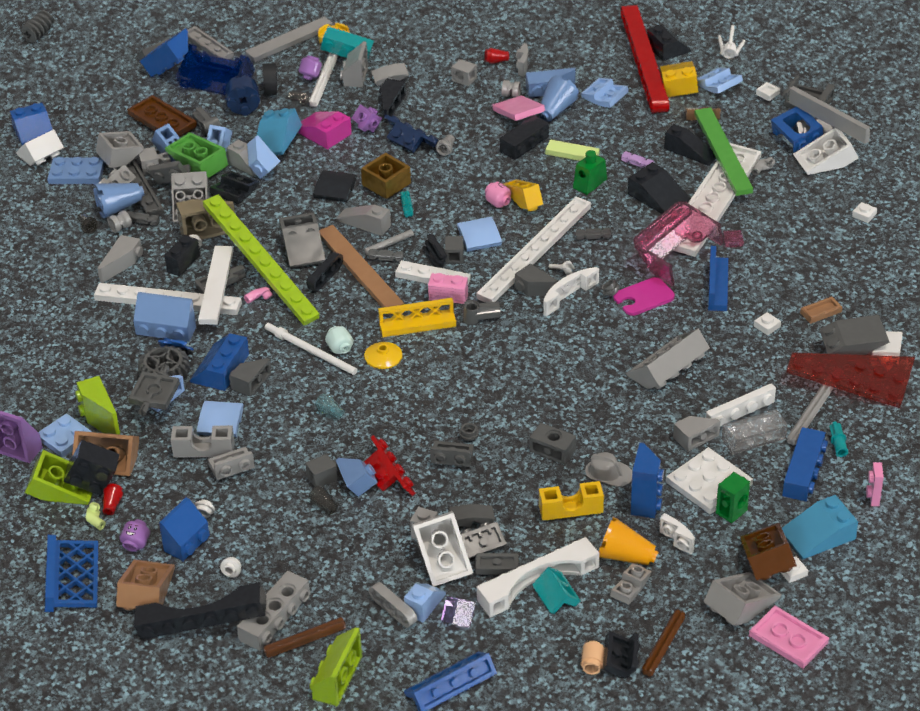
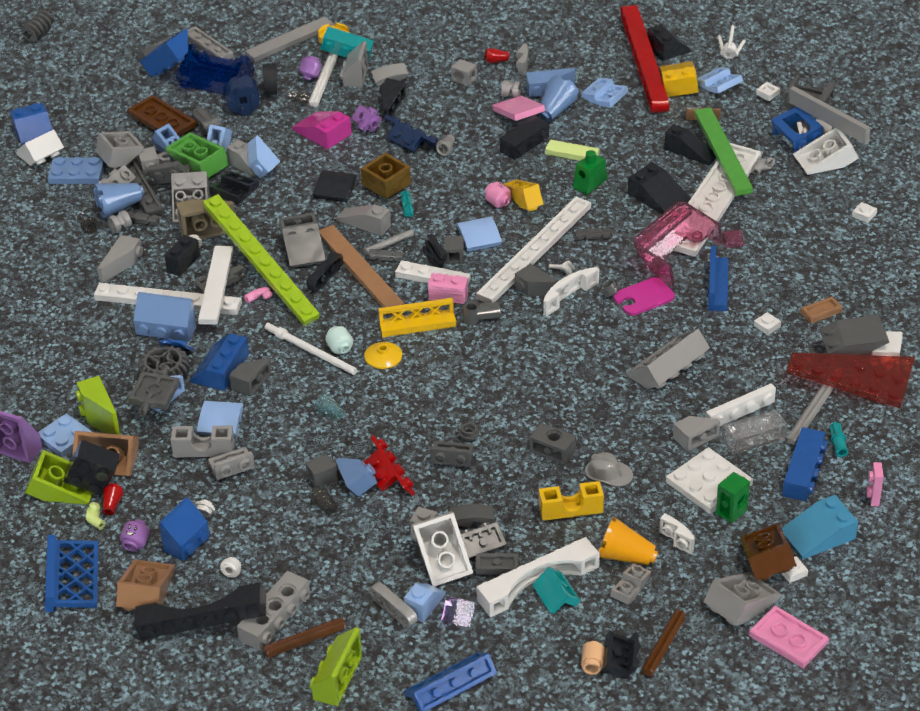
dark azure slope [257,108,302,155] -> none
lavender axle [621,151,654,168] -> none
blue slope [631,442,664,519] -> none

